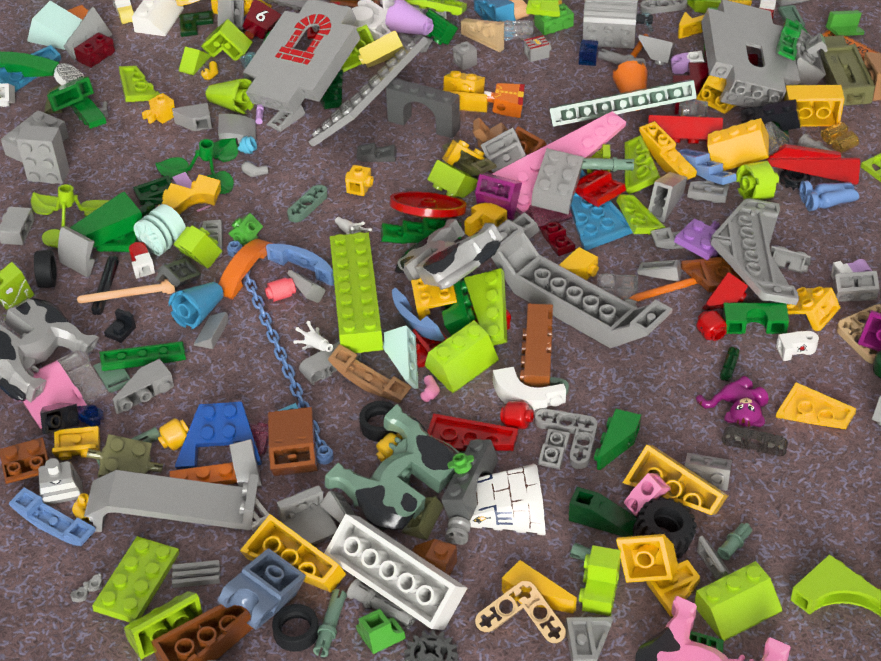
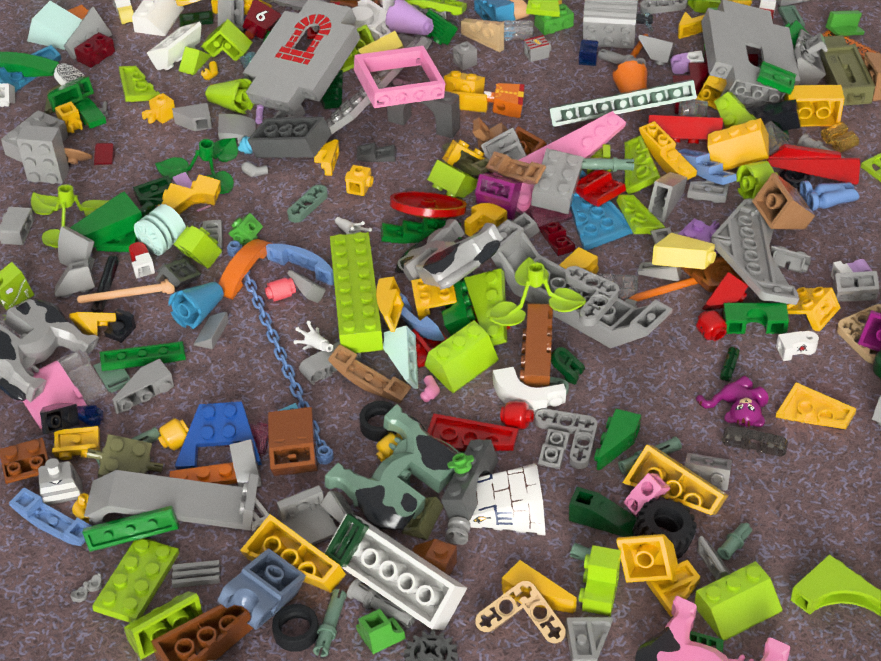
black tyre [34,250,57,288] -> none
green slope [776,18,802,61] -> none
none -> yellow brick [55,102,83,133]
none -> light grey slope [55,259,95,298]
none -> medium nougat dish [64,148,93,165]
none -> yellow slope [69,312,116,336]
none -> green tile [82,506,179,552]
none -> dark red slope [94,143,115,165]
none -> white slope [147,22,201,71]
none -> dark grey brick [248,117,332,158]
none -> yellow slope [314,139,340,176]
none -> dark green tile [325,514,370,568]
none -> bright pink window [354,46,445,108]
none -> yellow slope [376,277,404,332]
none -> medium nougat slope [485,151,546,185]
none -> lime plant [489,257,586,326]
none -> dark green plate [551,347,585,385]
none -> light grey beam [565,266,619,326]
none -> sand green pin [618,437,682,475]
none -> light yellow slope [652,233,716,269]
none -> lime wing [714,92,767,130]
none -> medium nougat slope [752,173,815,230]
none -> green plate [756,61,797,94]

